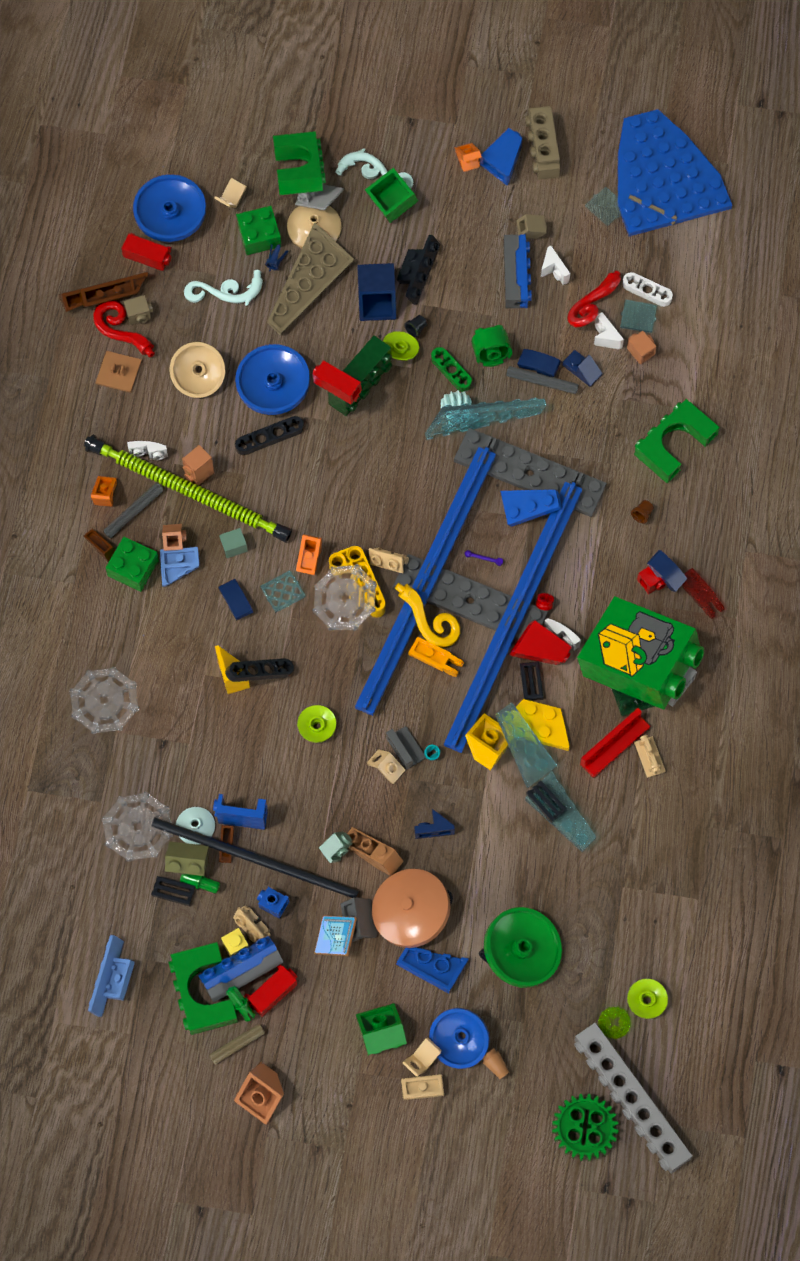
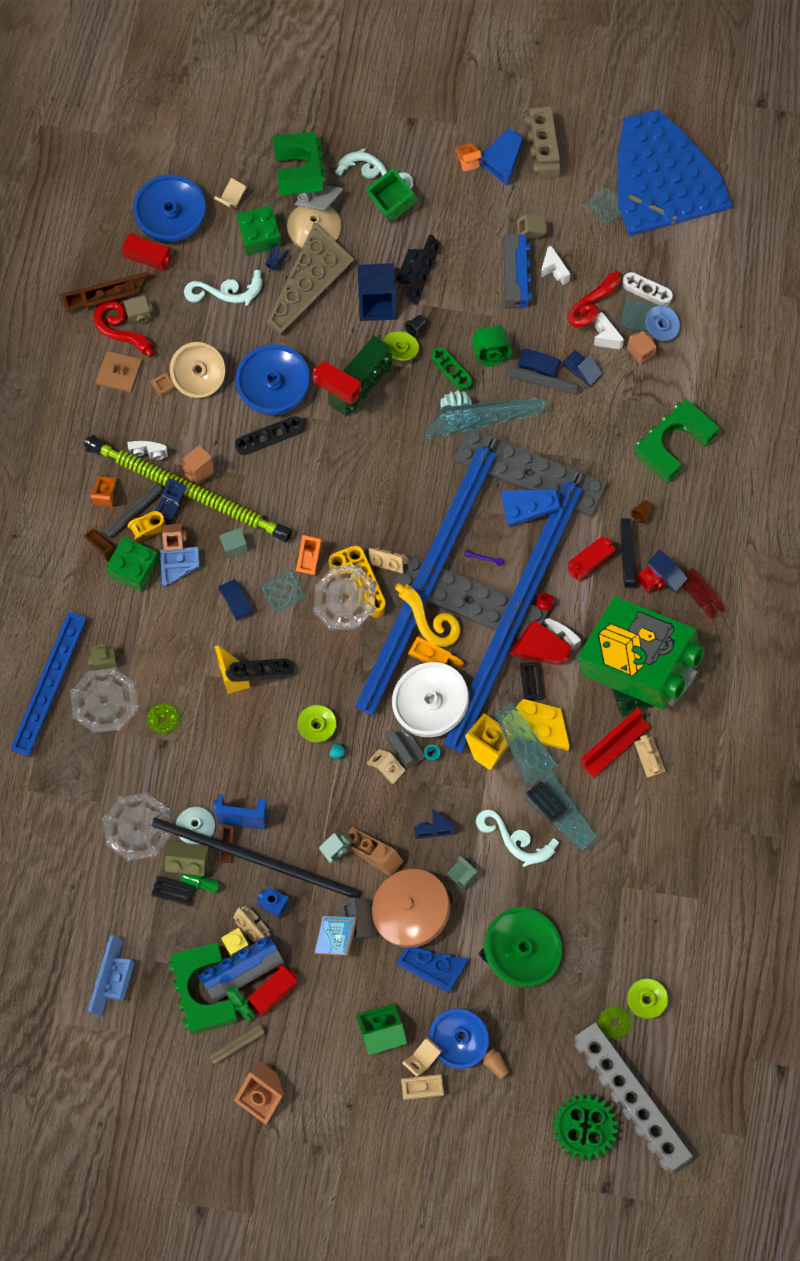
none -> blue plate [10,612,87,757]
none -> olive brick [87,644,117,672]
none -> yellow piece [128,511,166,543]
none -> clear neon green gear [147,703,178,734]
none -> medium nougat tile [150,372,176,398]
none -> dark blue slope [155,478,187,523]
none -> teal hinge [329,742,345,759]
none -> white dish [392,662,469,737]
none -> sand green panel [447,856,477,890]
none -> light aqua plant [476,810,559,867]
none -> red brick [567,535,615,582]
none -> black beam [620,518,634,588]
none -> medium blue dish [645,305,680,341]

